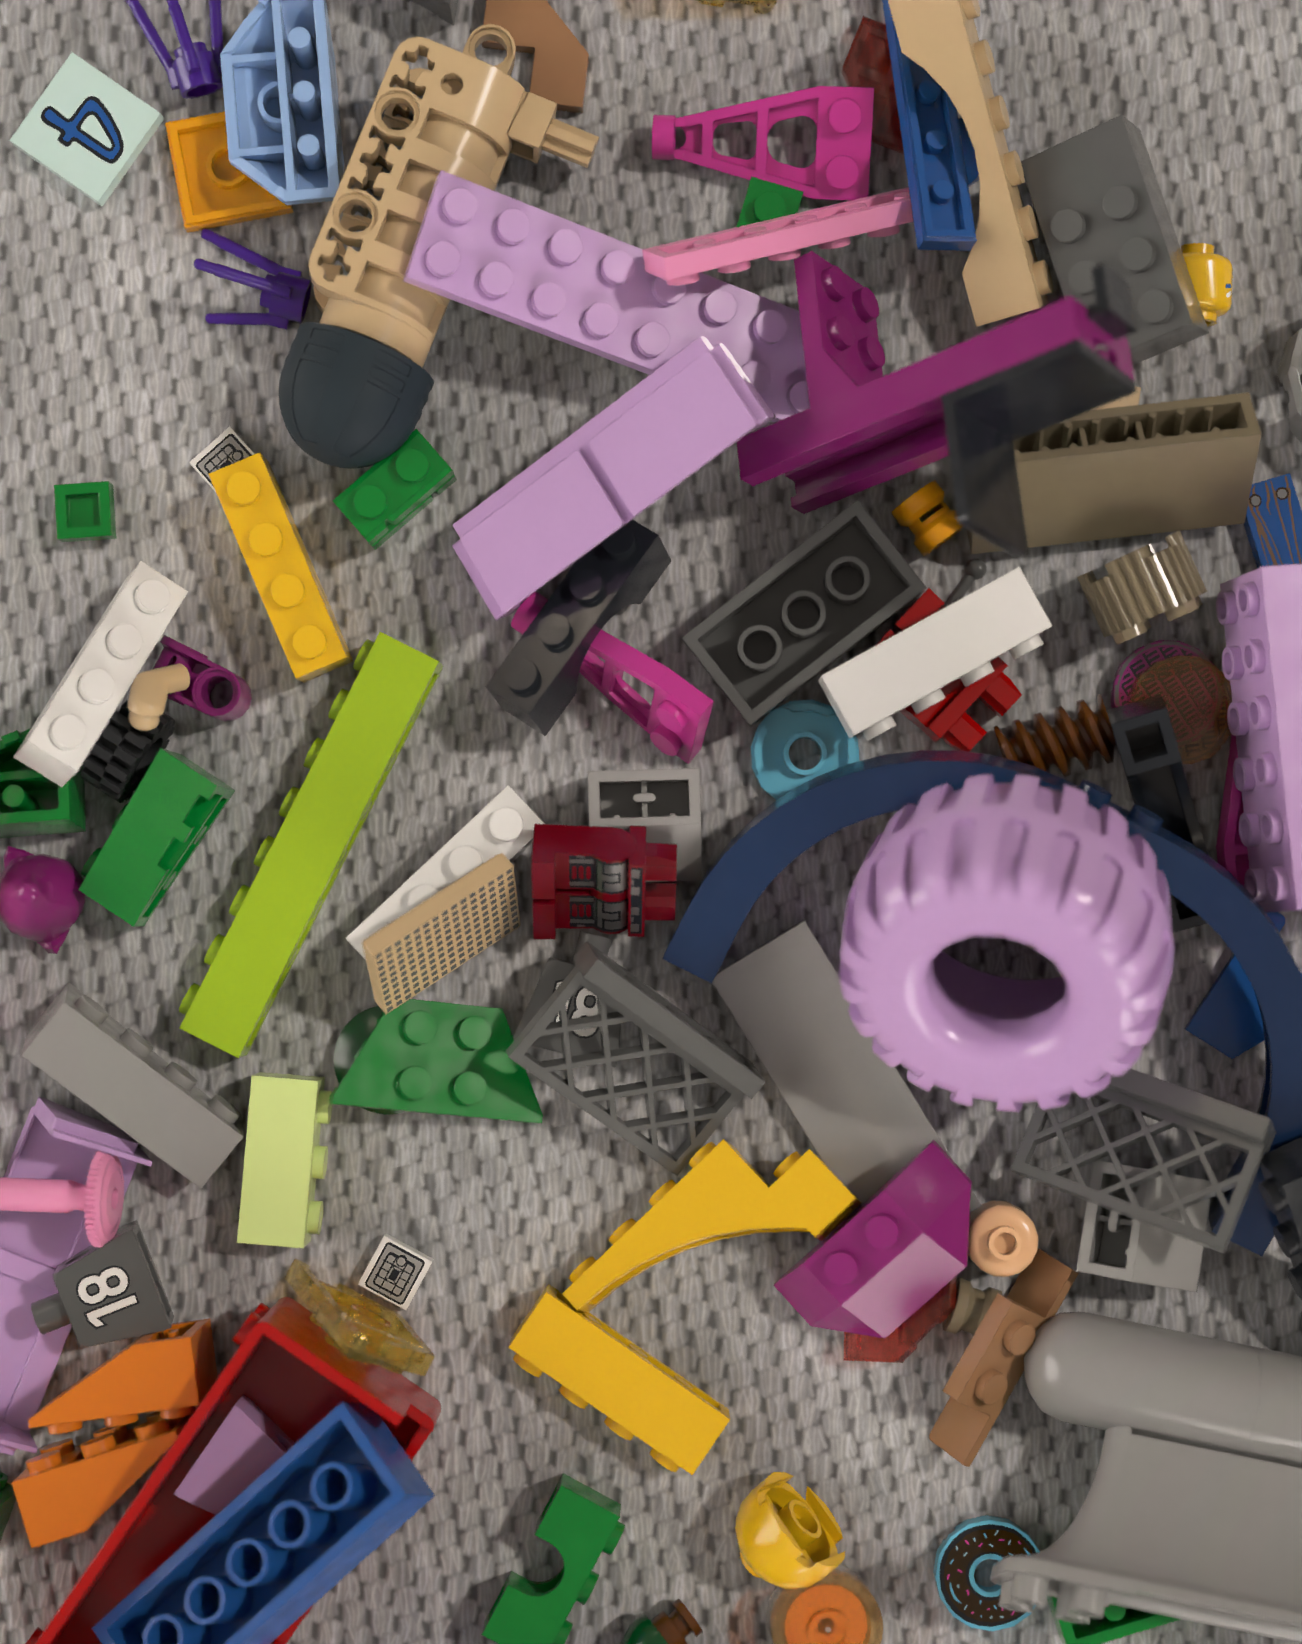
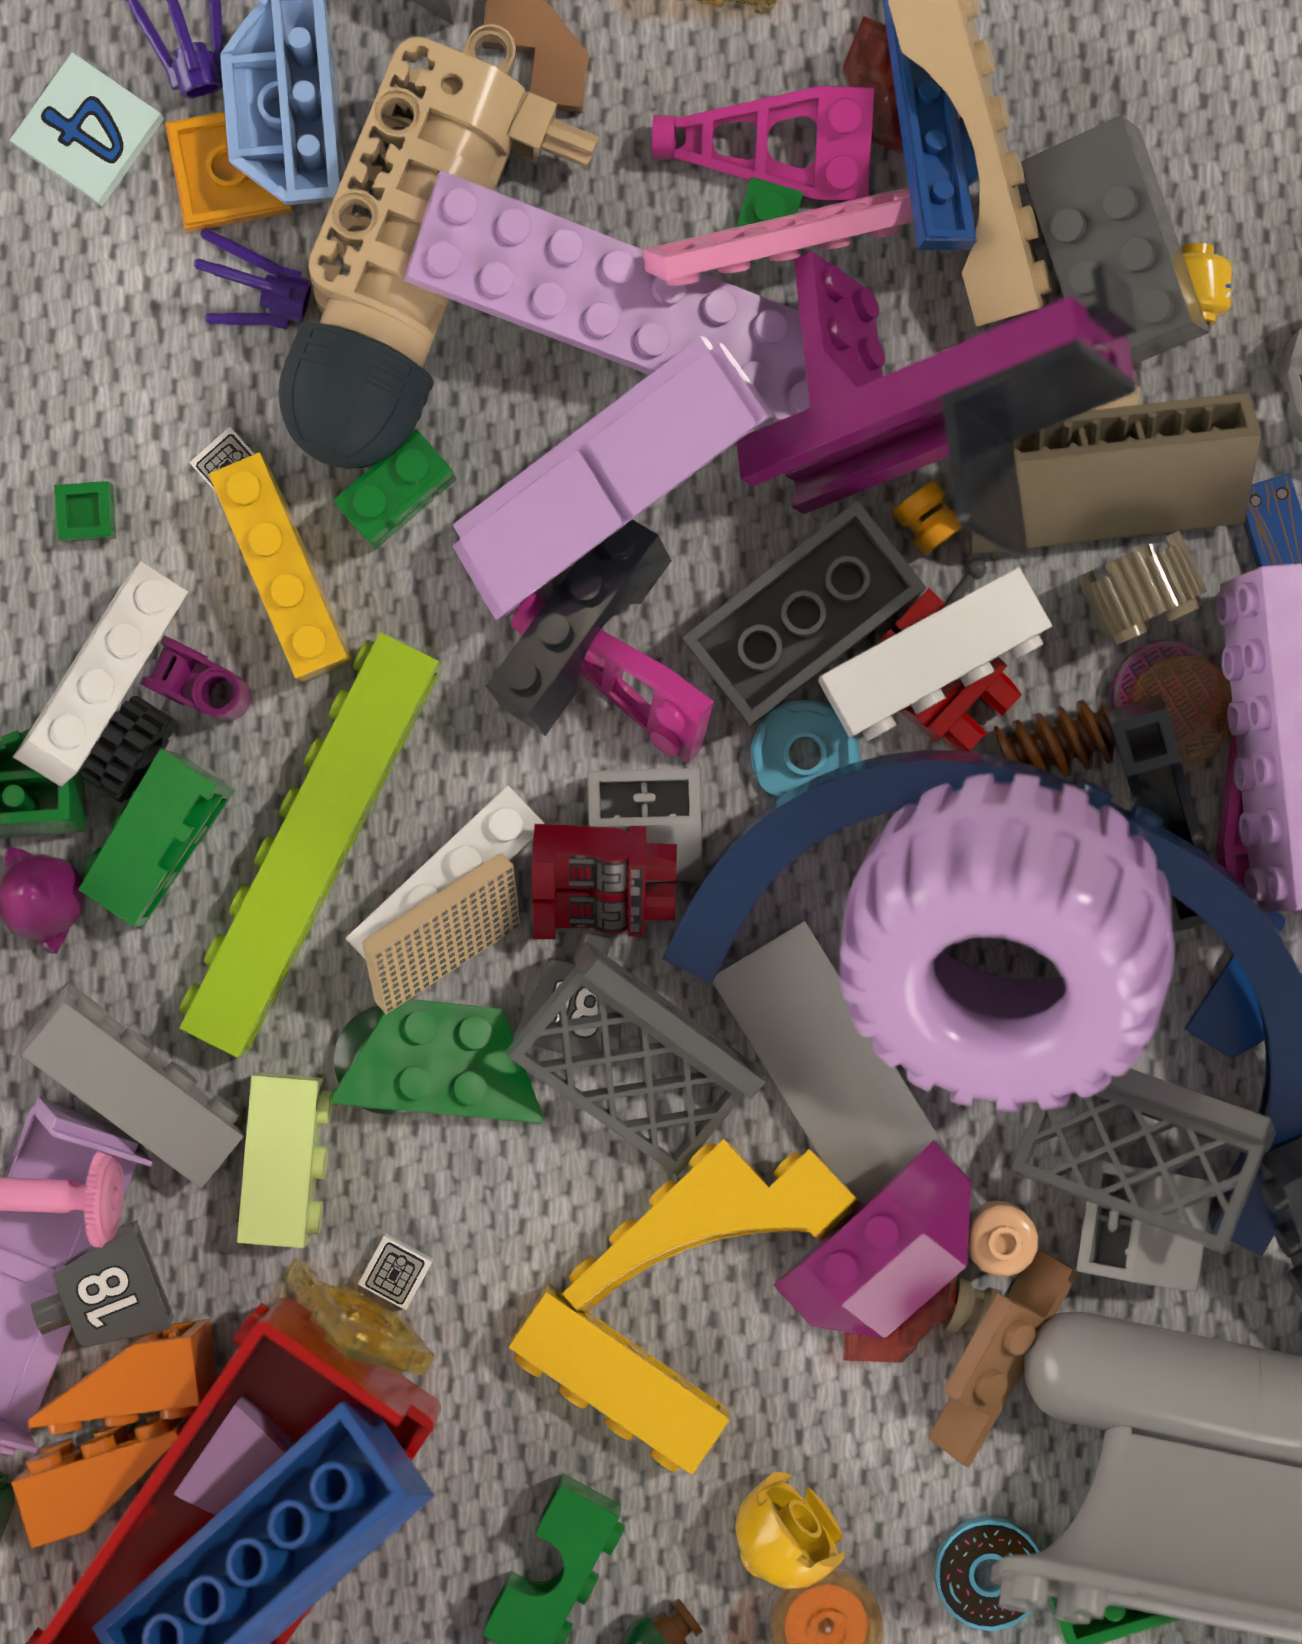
tan arm [127,663,190,731] -> none

